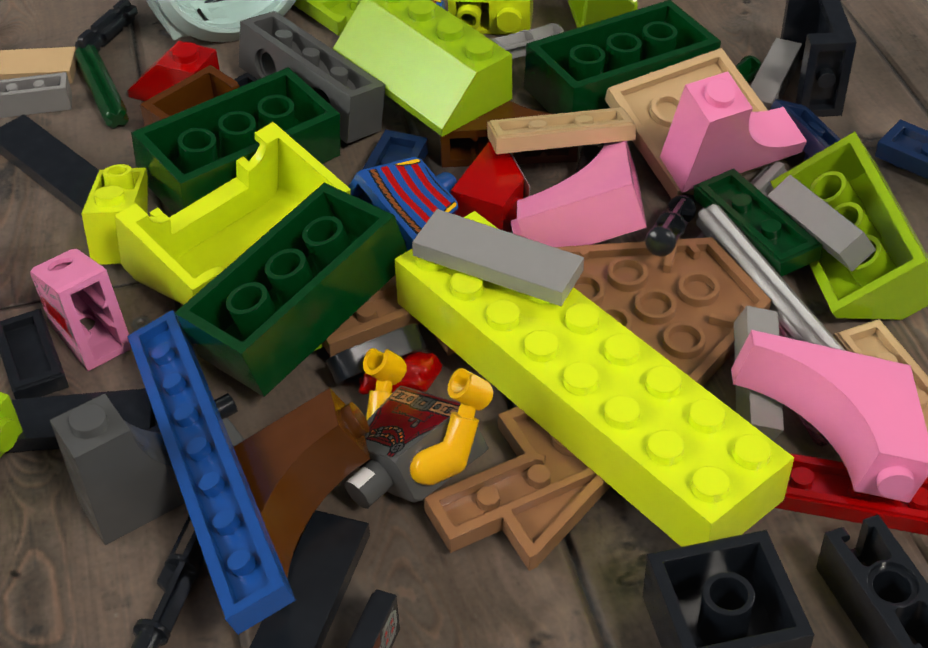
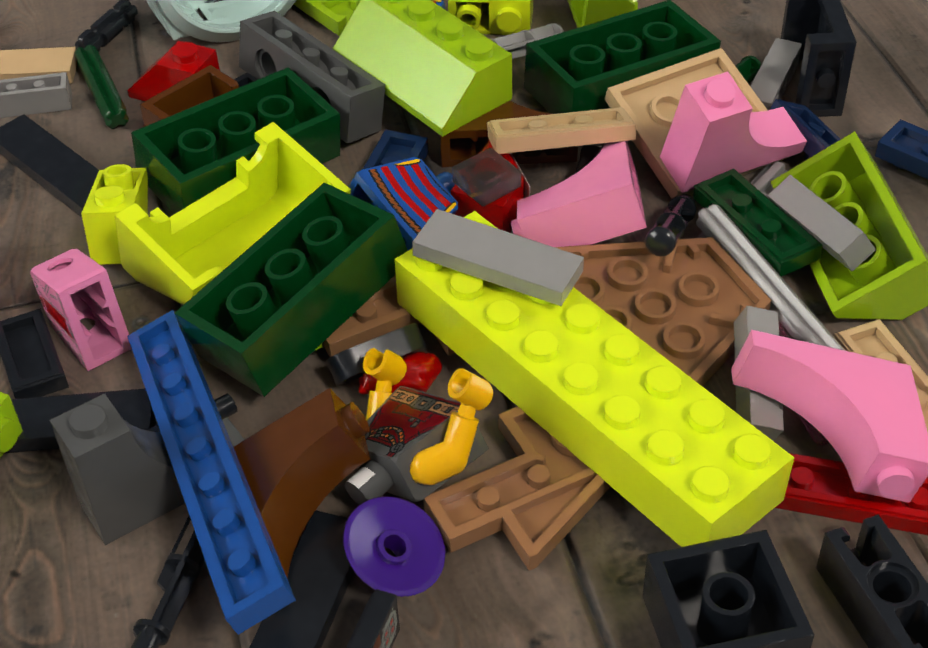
none -> dark purple piece [343,497,445,597]
none -> clear smoke plate [452,147,521,207]

